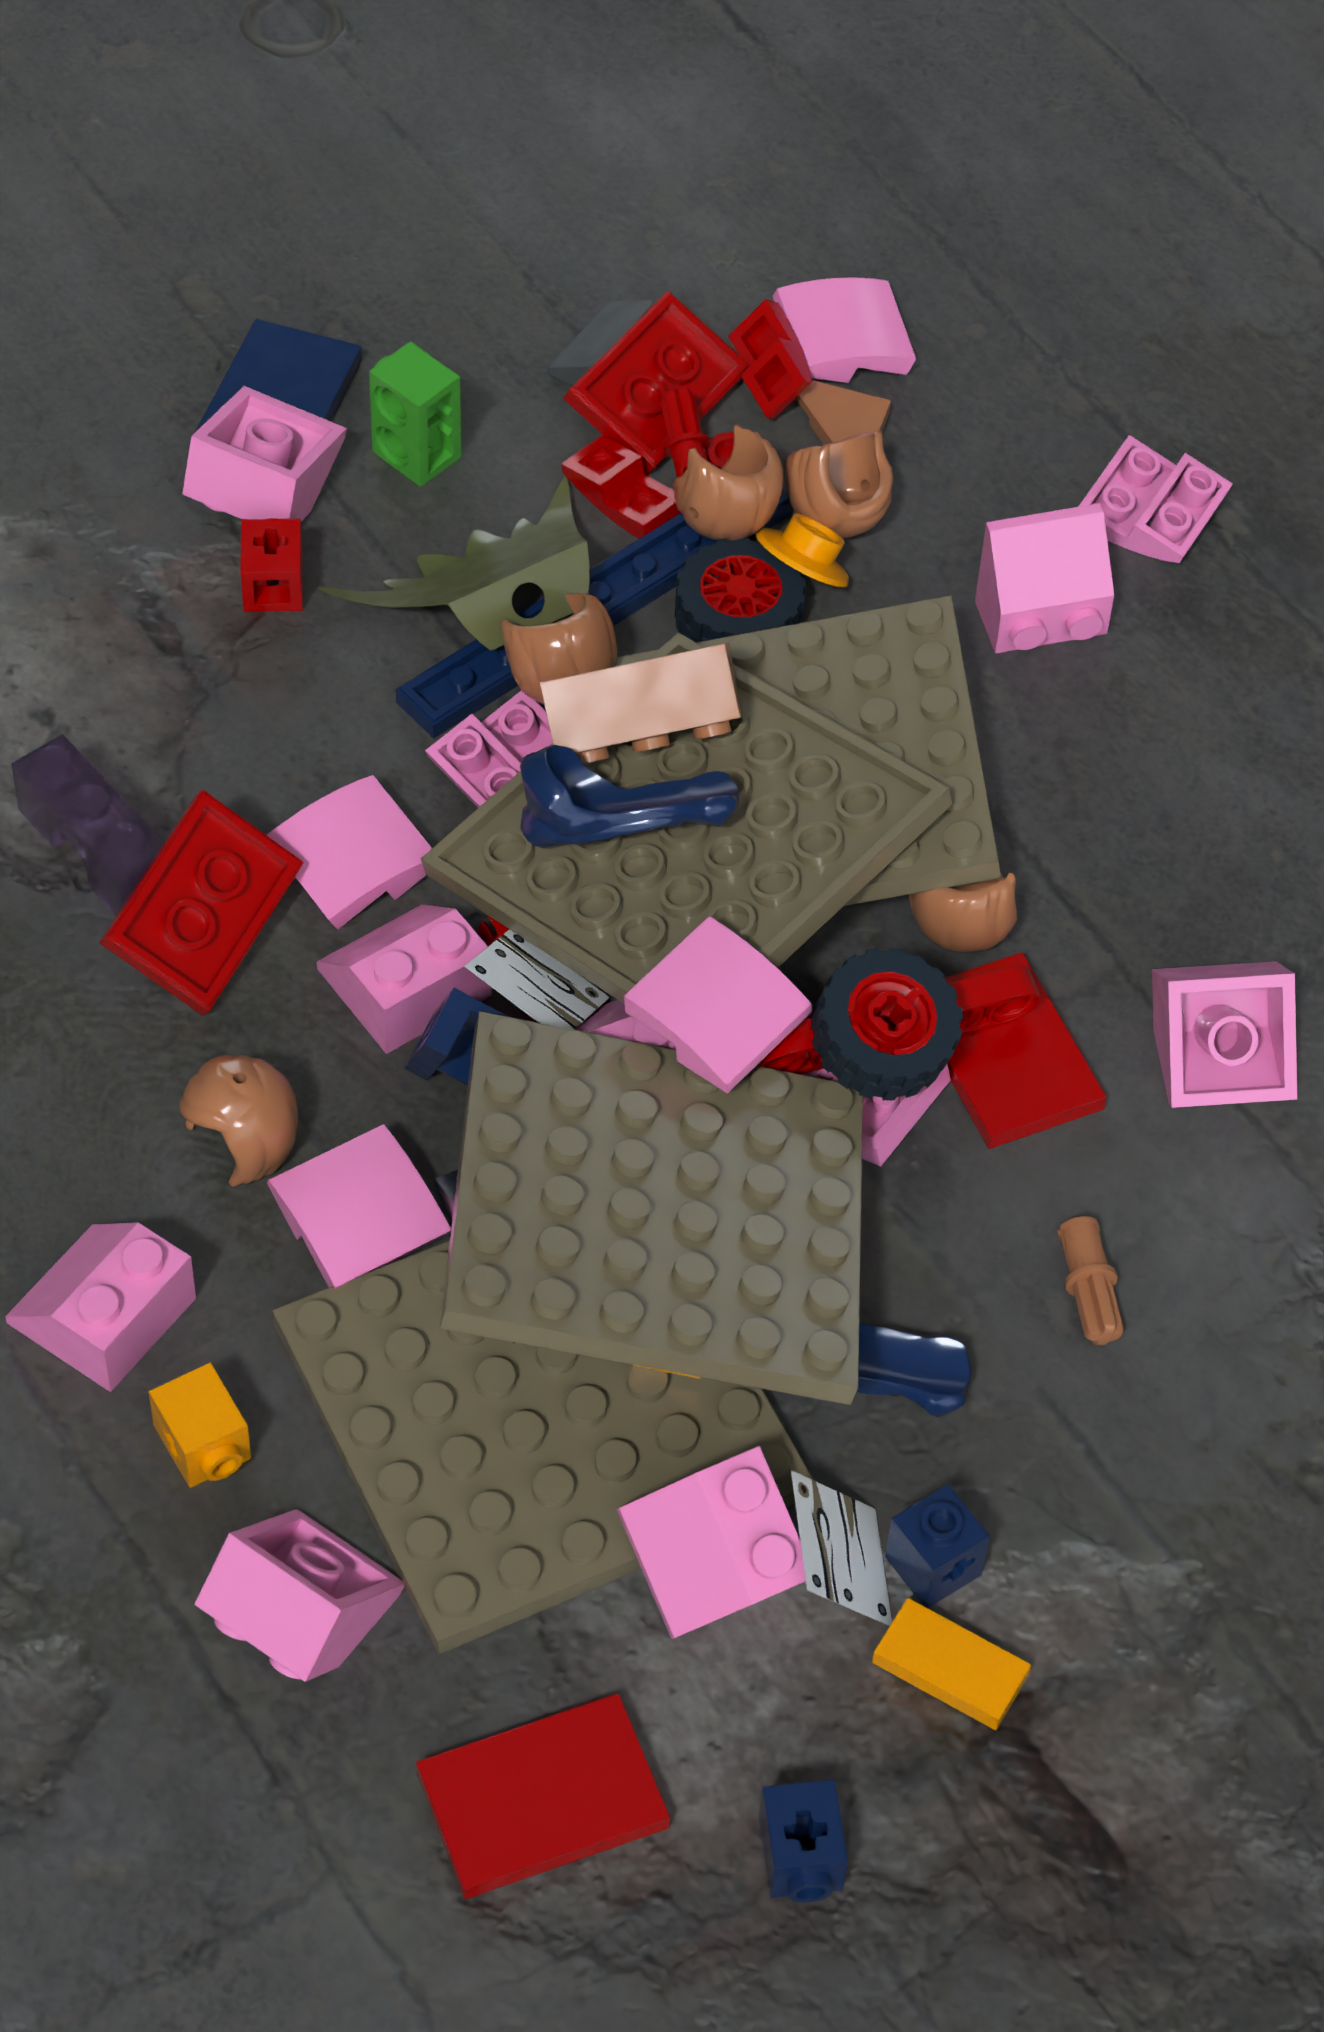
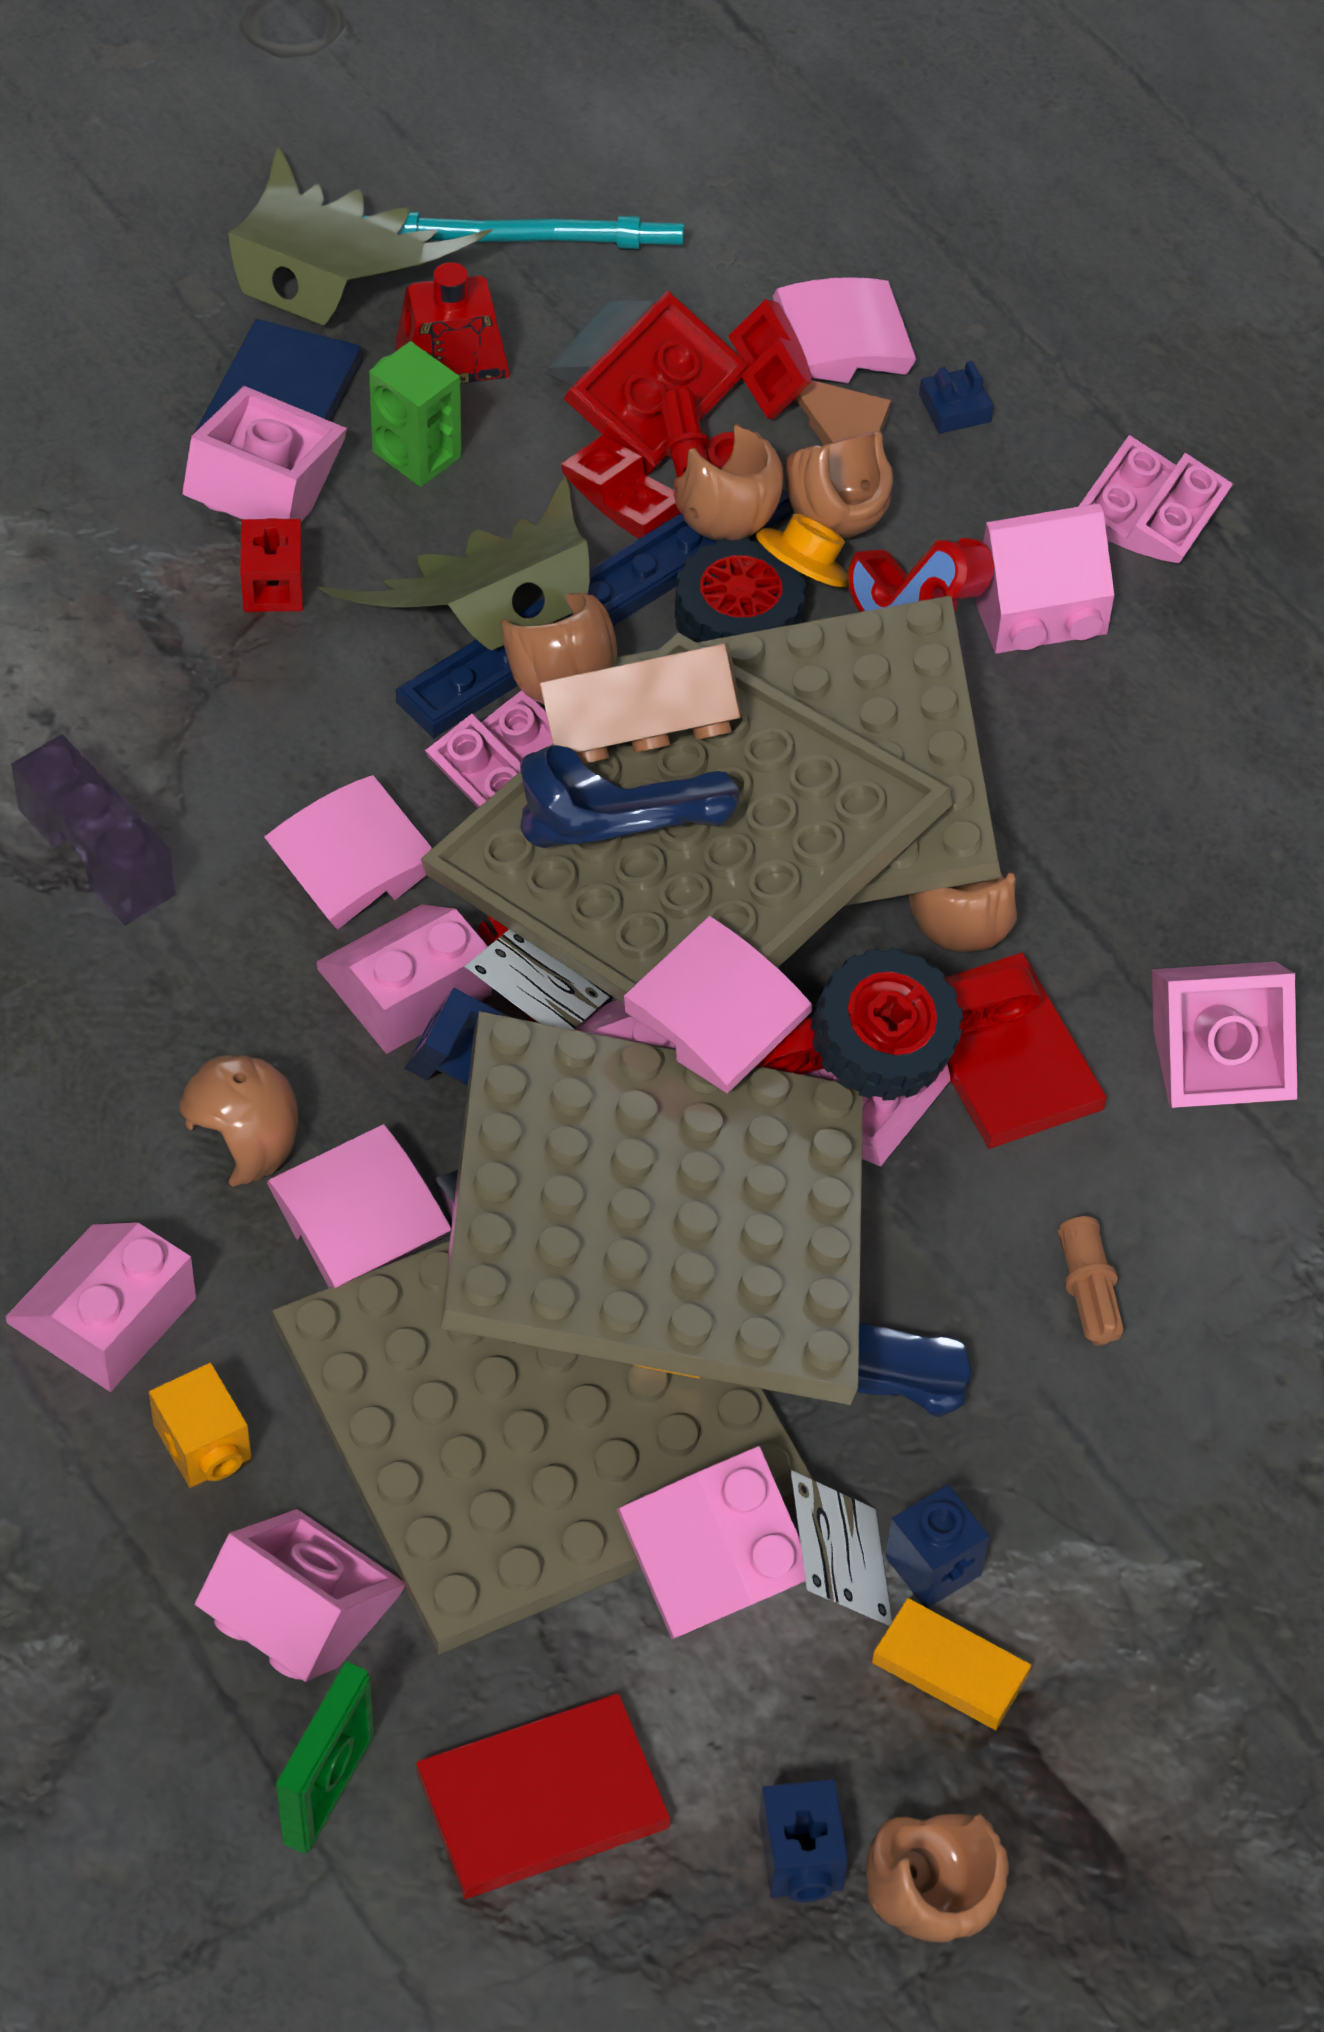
red tile [99,789,304,1016] -> none
none -> olive piece [228,148,493,326]
none -> green tile [276,1661,374,1854]
none -> teal bar [362,212,685,249]
none -> red torso [395,262,509,384]
none -> red animal [848,538,994,613]
none -> nougat piece [866,1814,1009,1943]
none -> dark blue tile [919,361,994,434]

